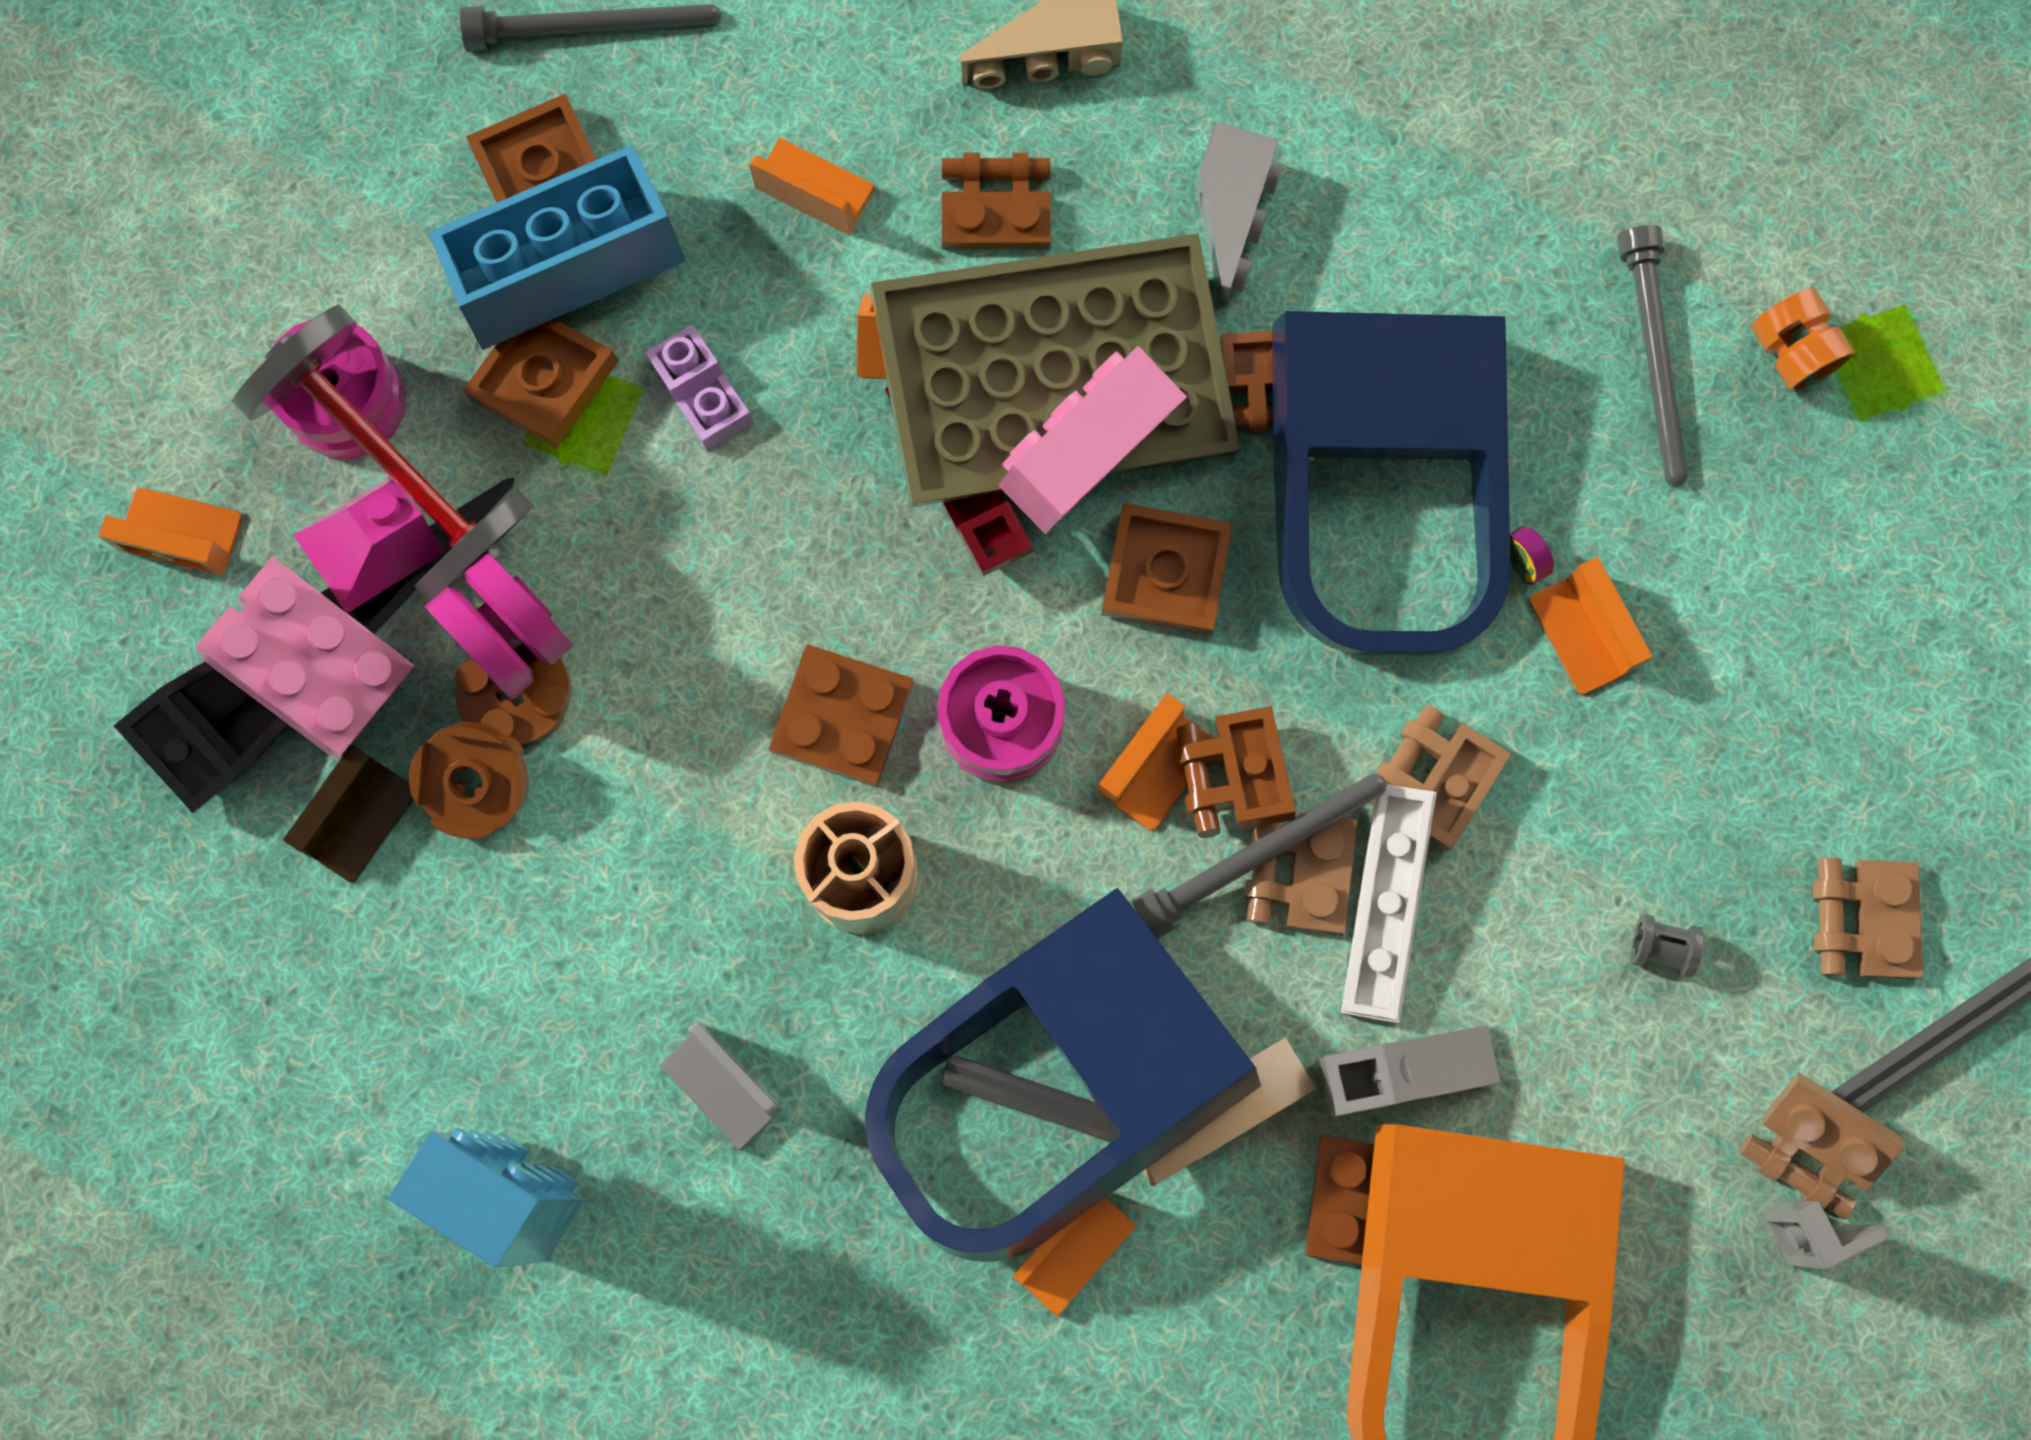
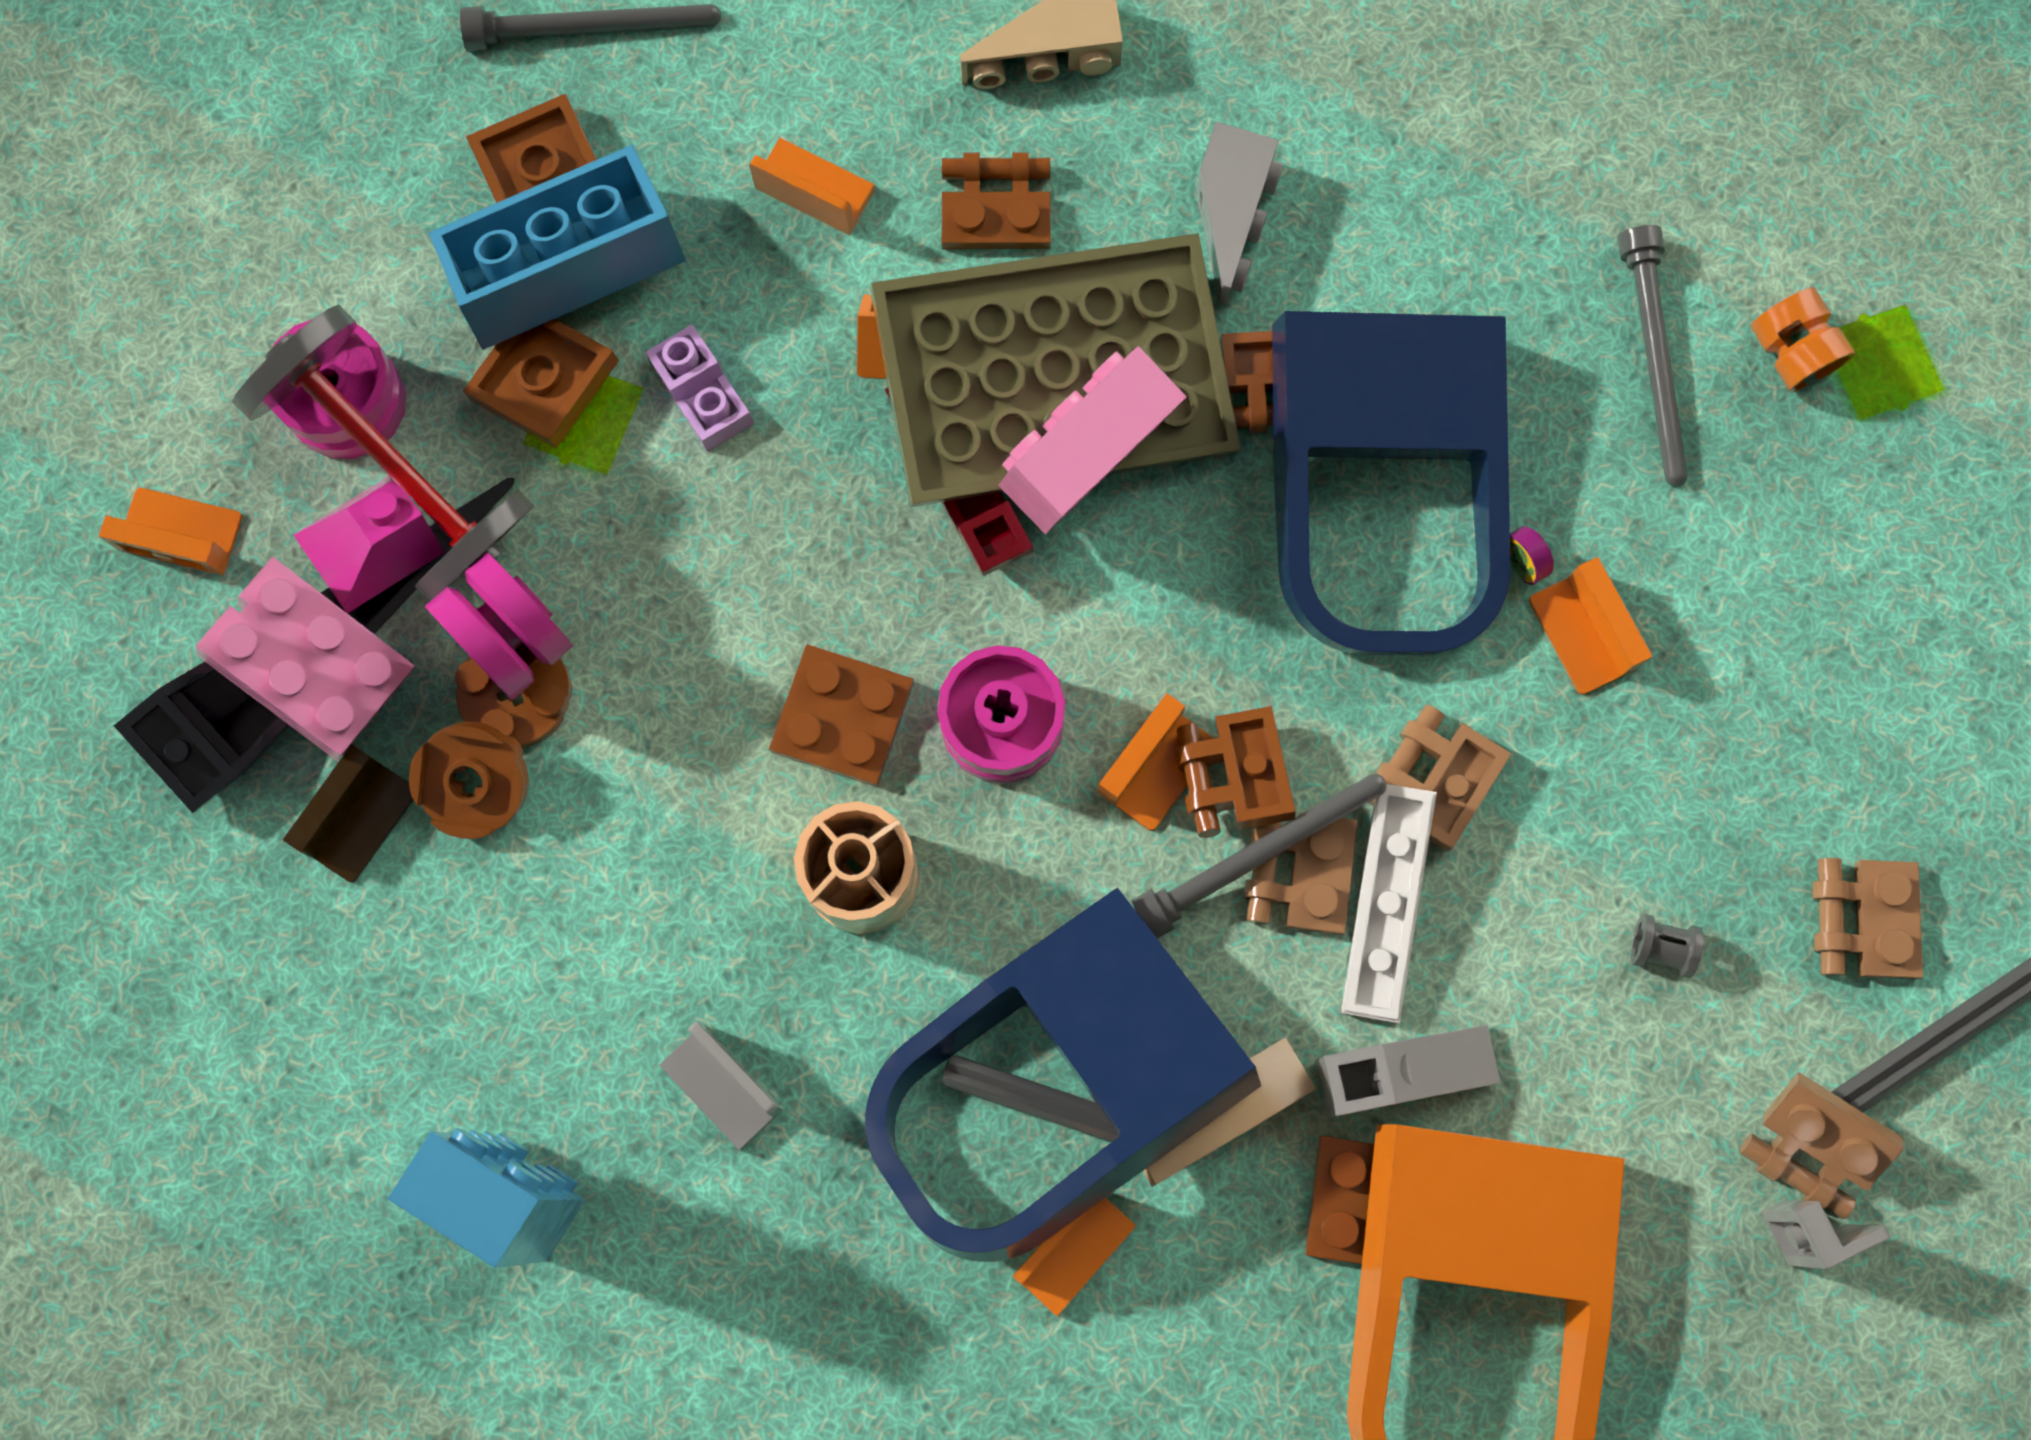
dark orange plate [1101,503,1233,636] -> none

